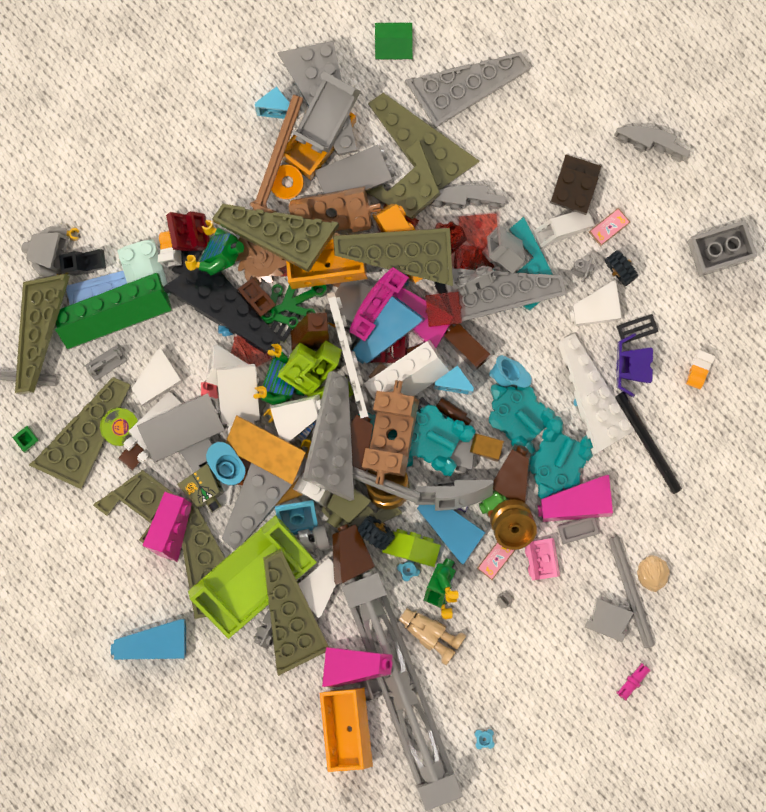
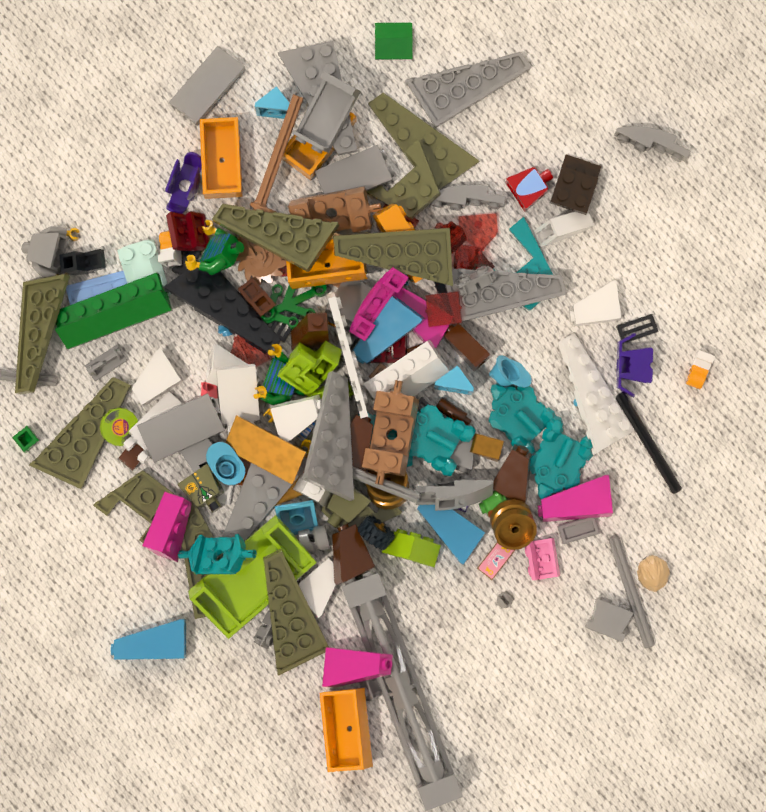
light orange piece [271,165,304,199] -> none
medium azure plate [397,560,420,581] -> none
tan piece [398,608,466,666] -> none
green torso [423,558,459,619] -> none
medium azure plate [475,729,495,749] -> none
light grey hips [487,224,525,274] -> none
light grey hinge [571,258,594,282] -> none
bright pink tile [589,208,630,247] -> none
black wheel [605,250,639,286] -> none
dark pink pin [617,663,650,701] -> none
light grey brick [687,220,757,277] -> none
none -> dark purple piece [165,152,202,214]
none -> light grey slope [168,47,246,126]
none -> teal plate [178,534,257,574]
none -> light orange piece [200,117,243,199]
none -> red torso [505,167,553,212]

